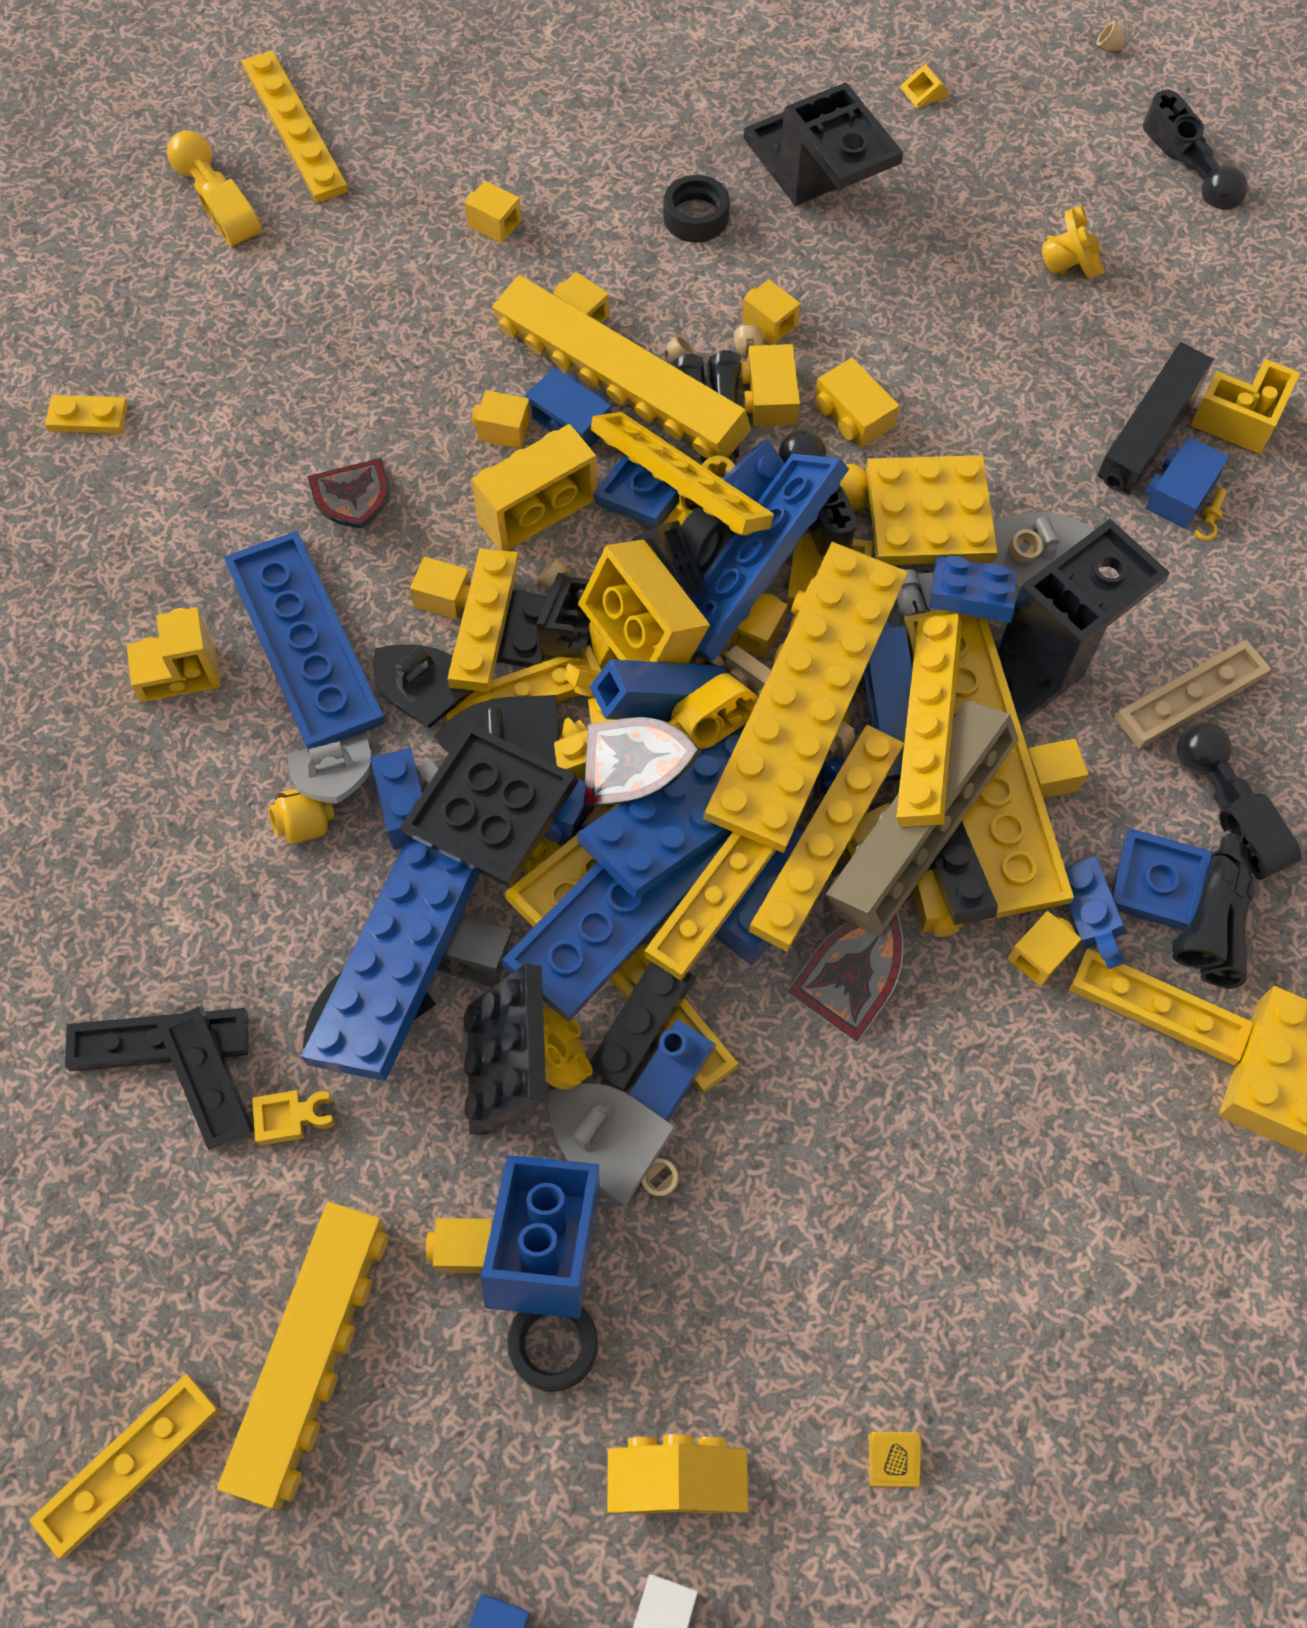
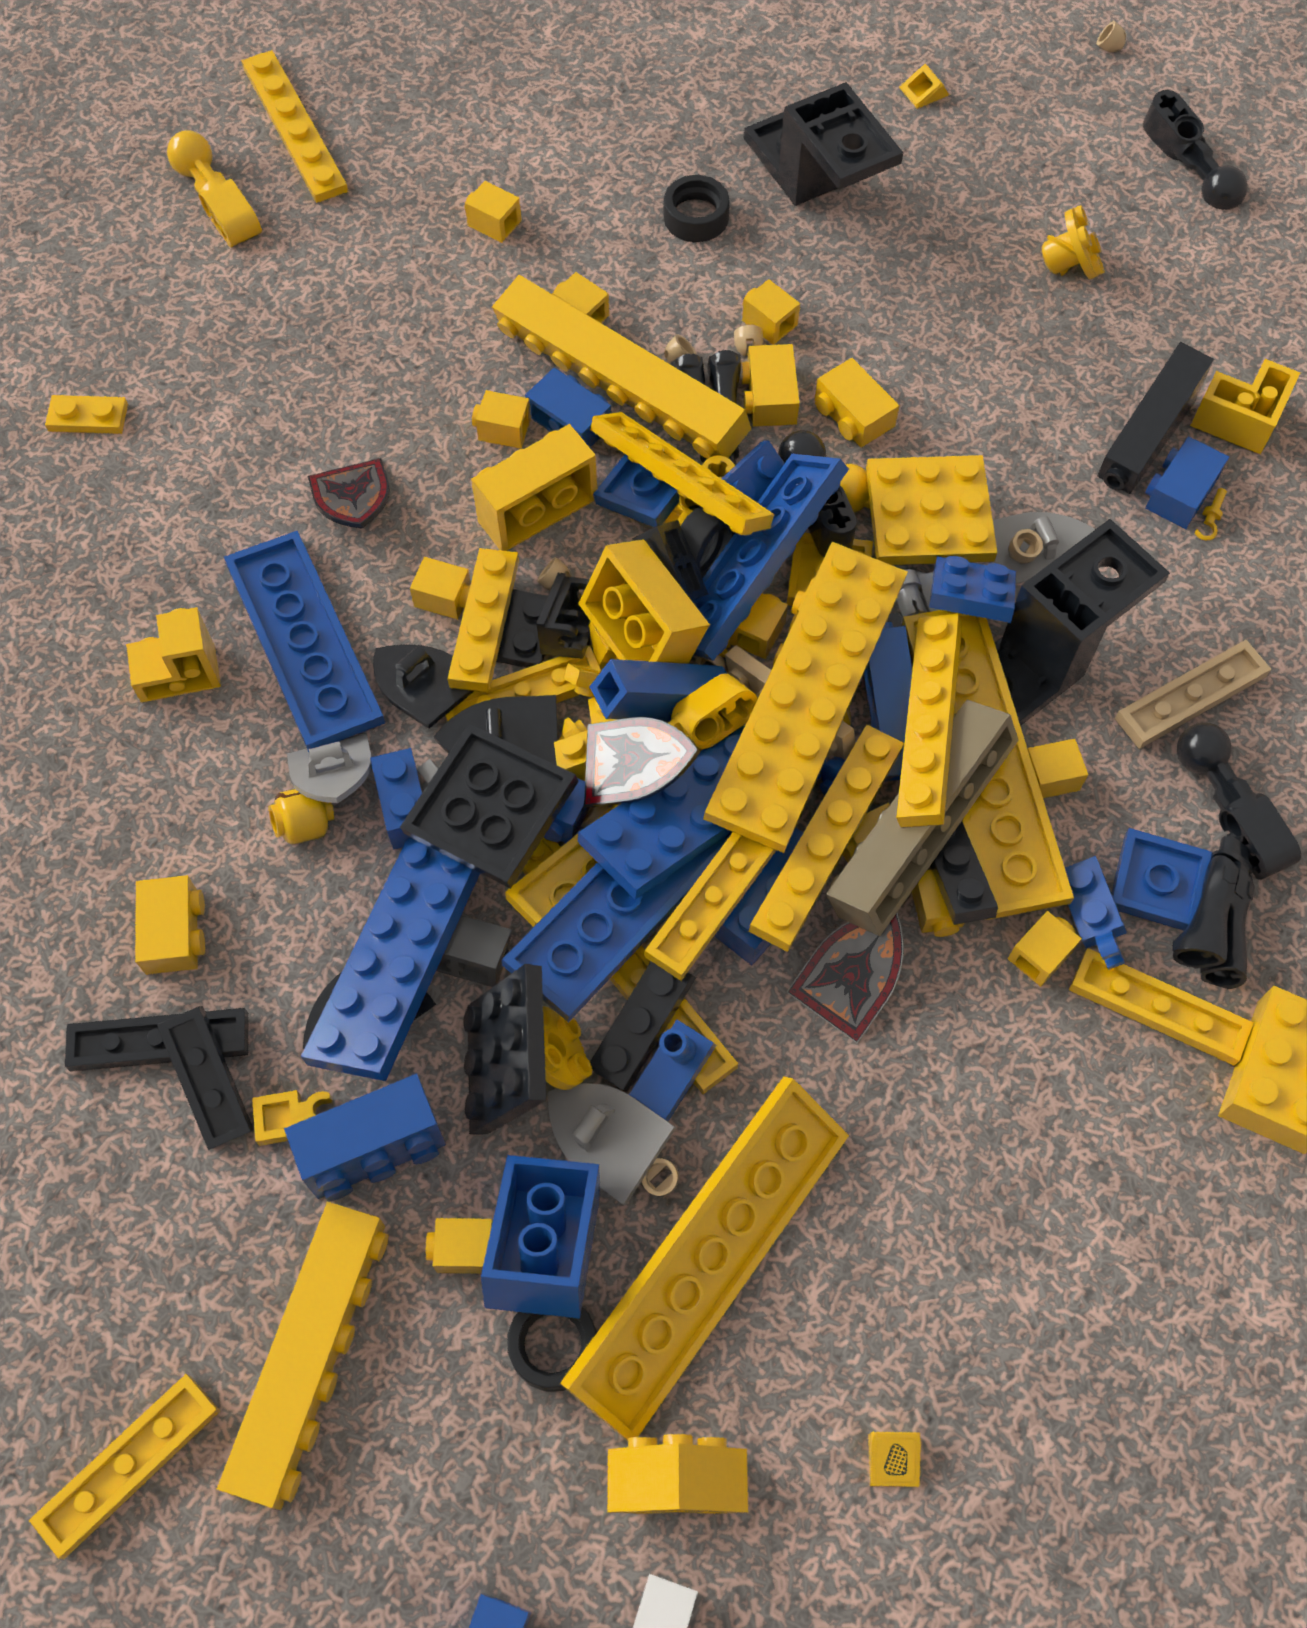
none -> yellow brick [135,875,205,975]
none -> blue brick [284,1074,446,1201]
none -> yellow plate [560,1076,849,1441]

